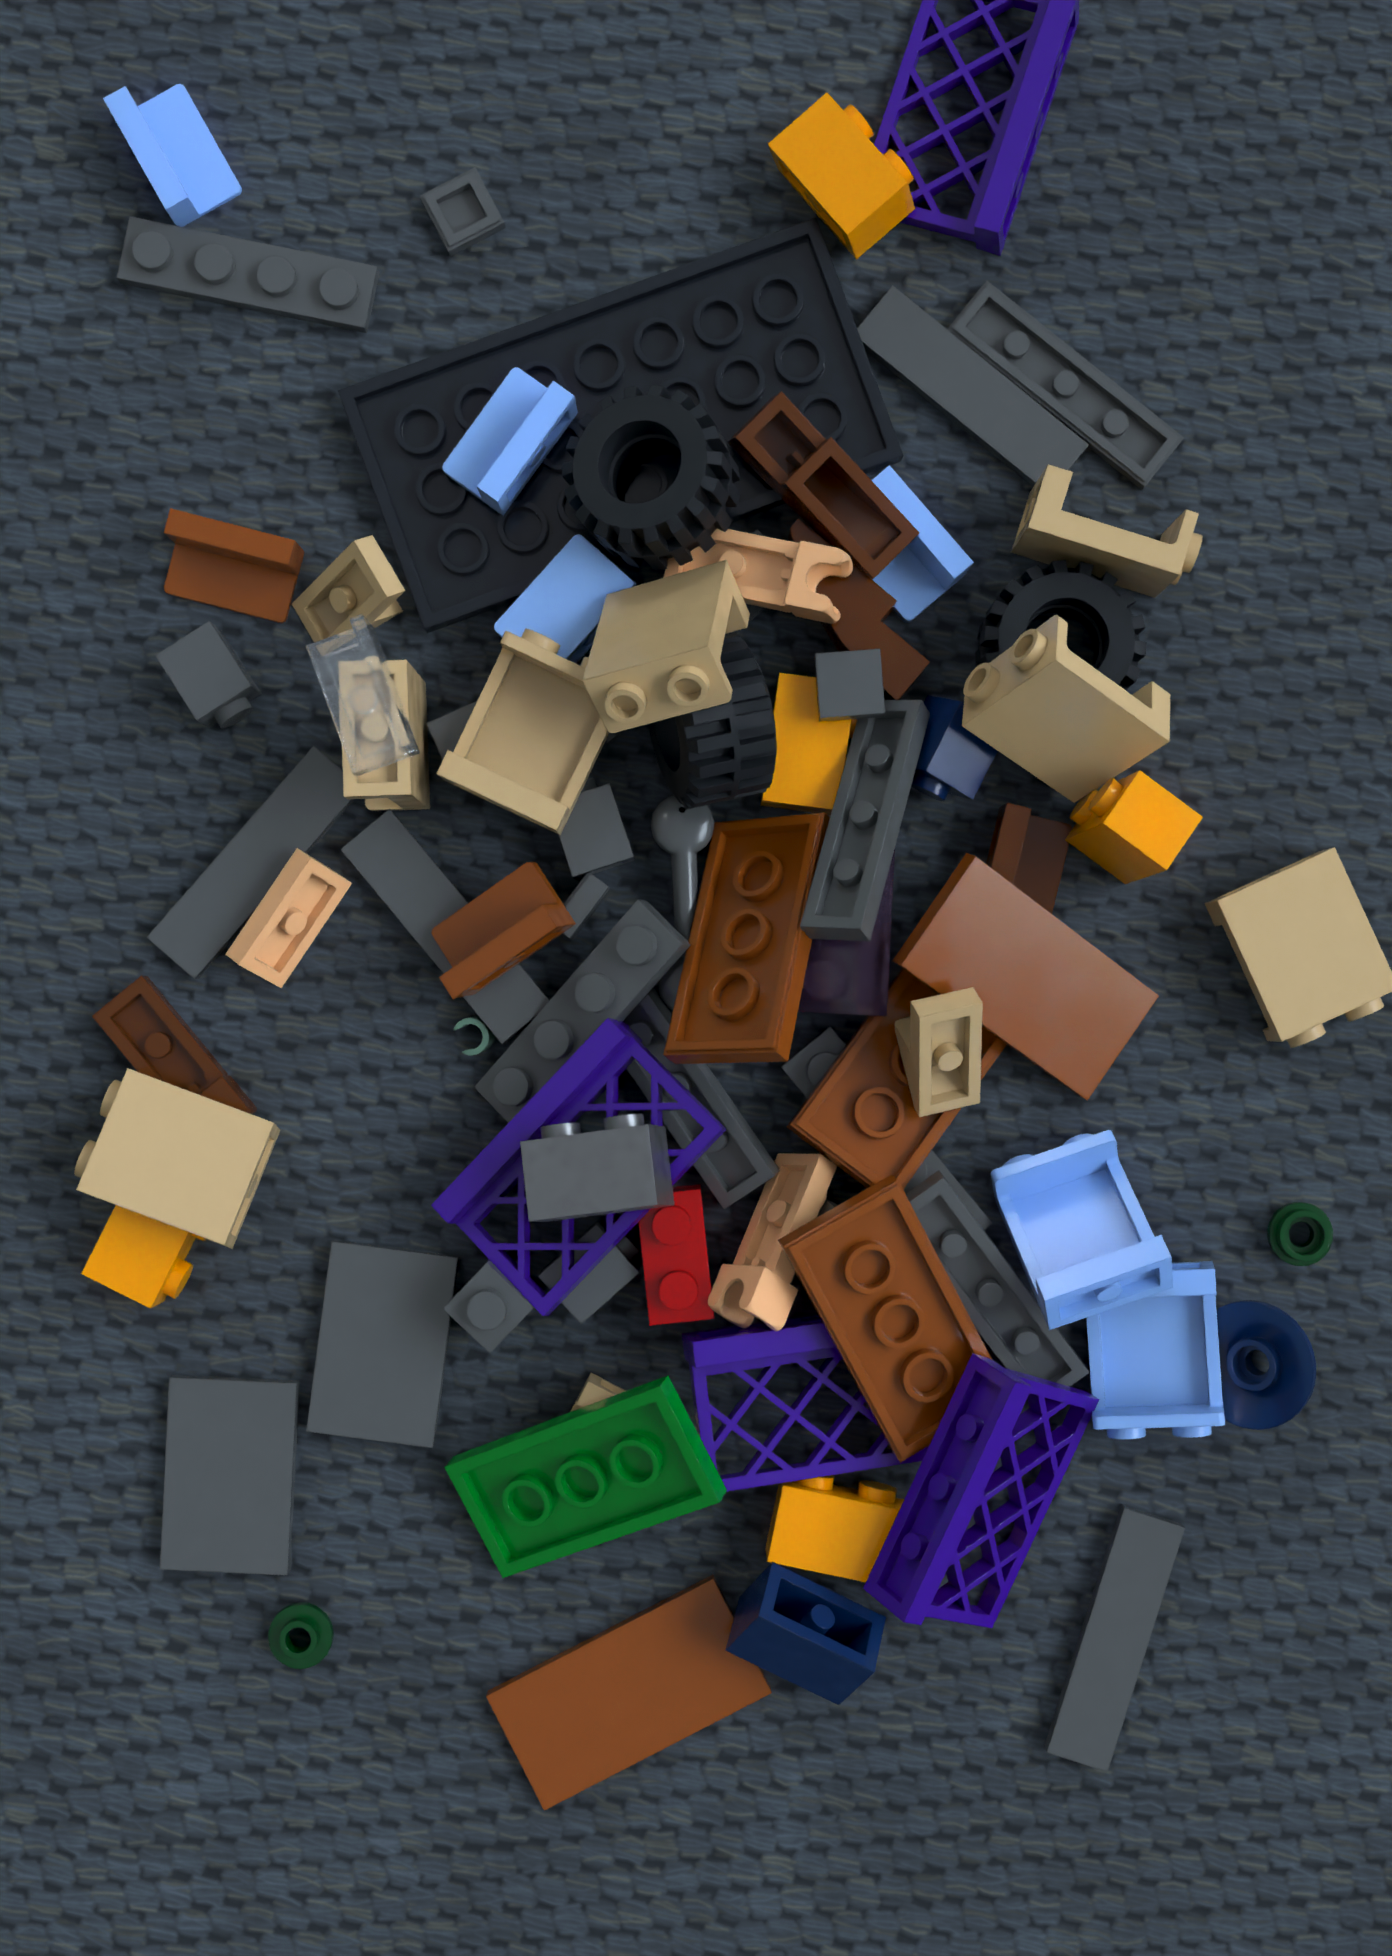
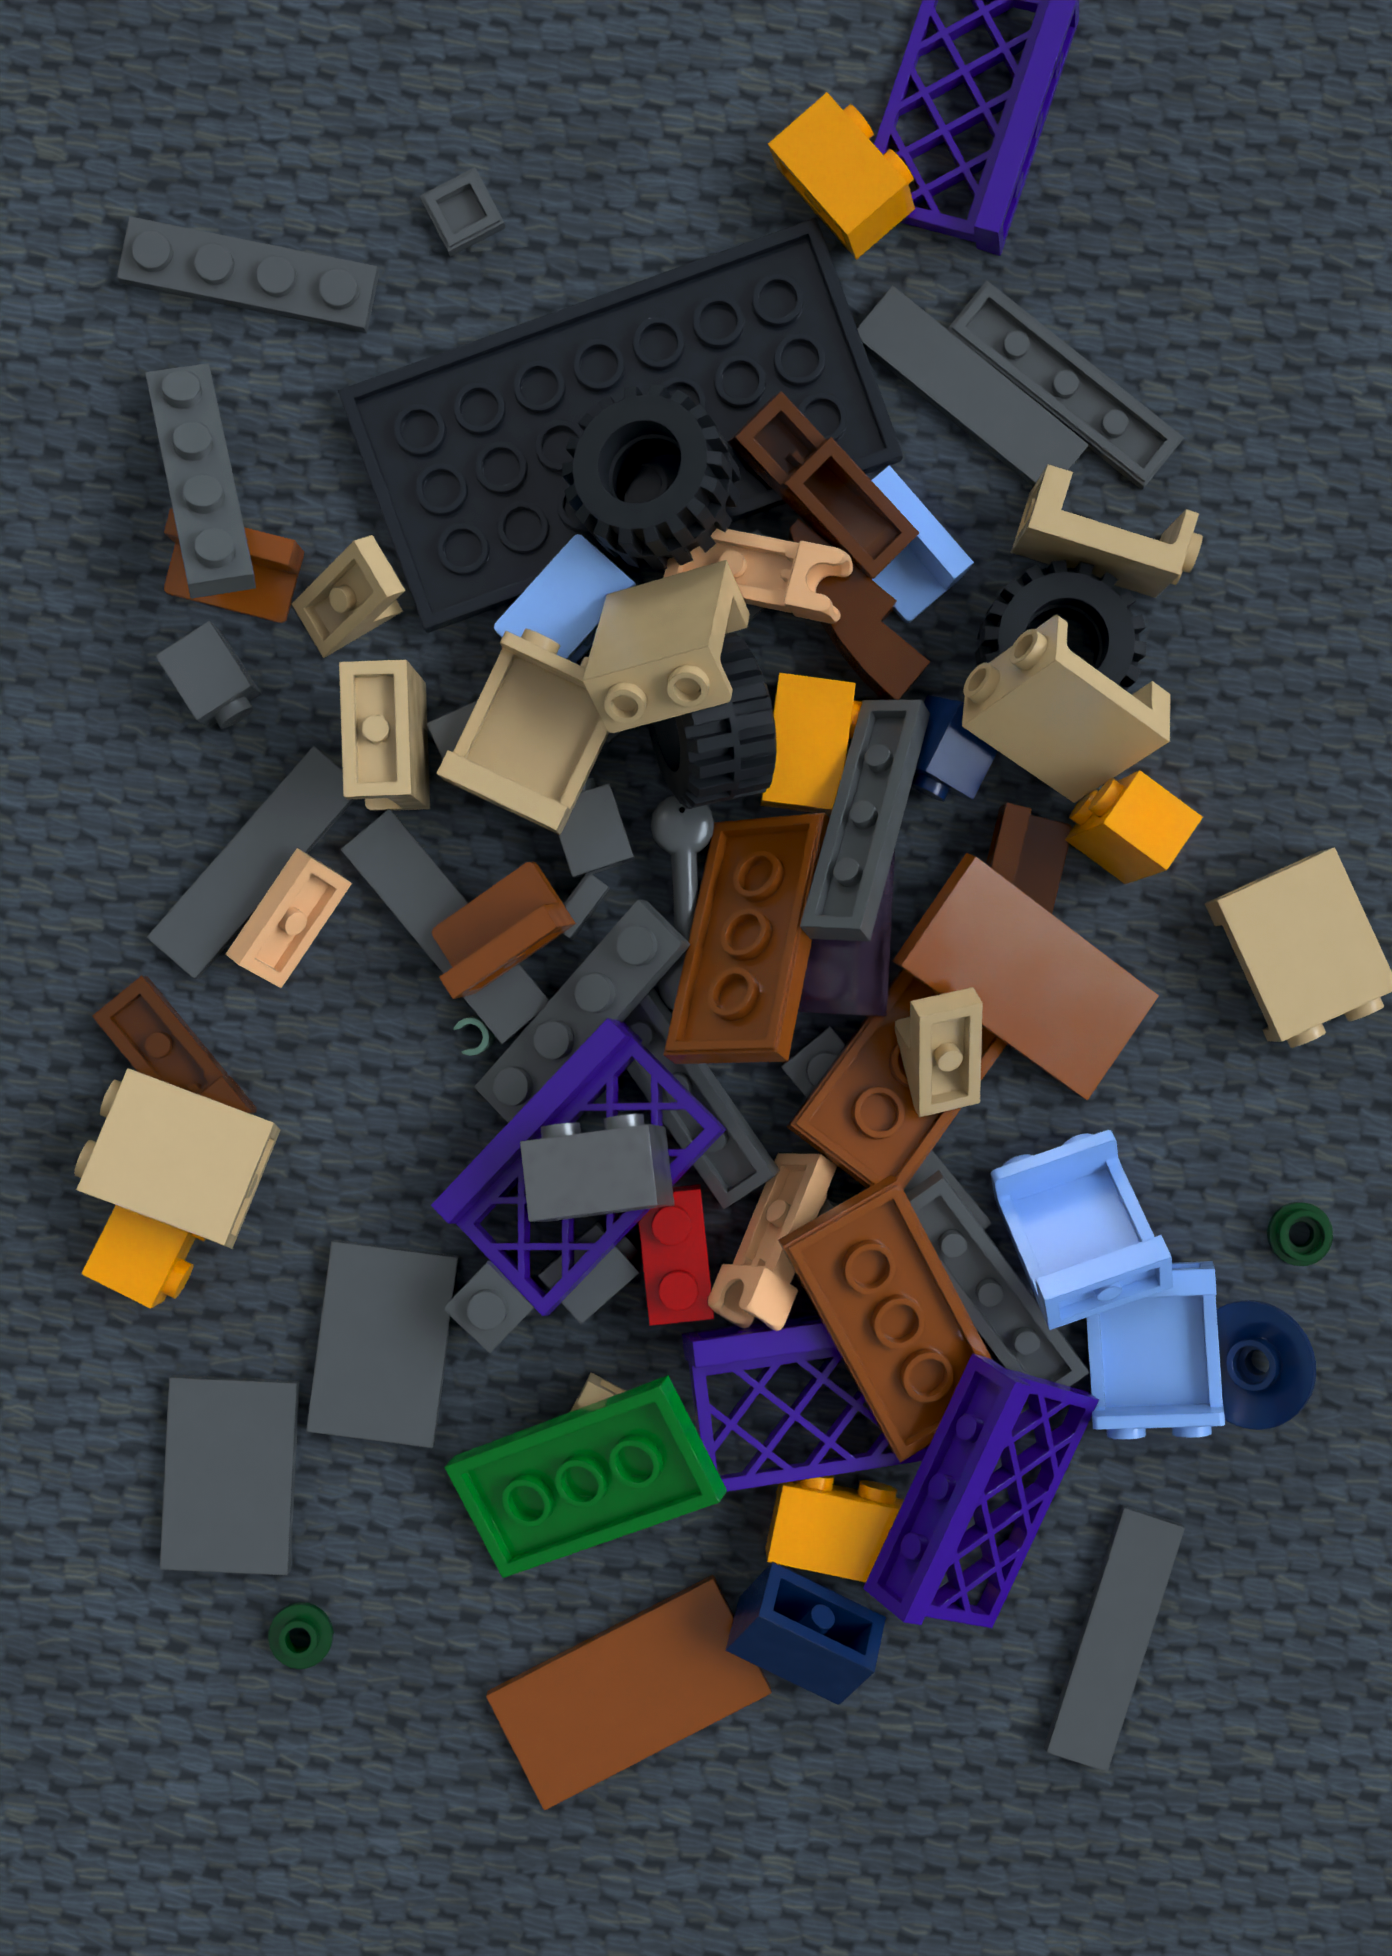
light blue panel [103,84,242,227] -> none
clear panel [306,614,420,776] -> none
light blue panel [442,367,578,516] -> none
dark grey tile [814,649,885,722] -> none
none -> dark grey plate [145,363,256,599]

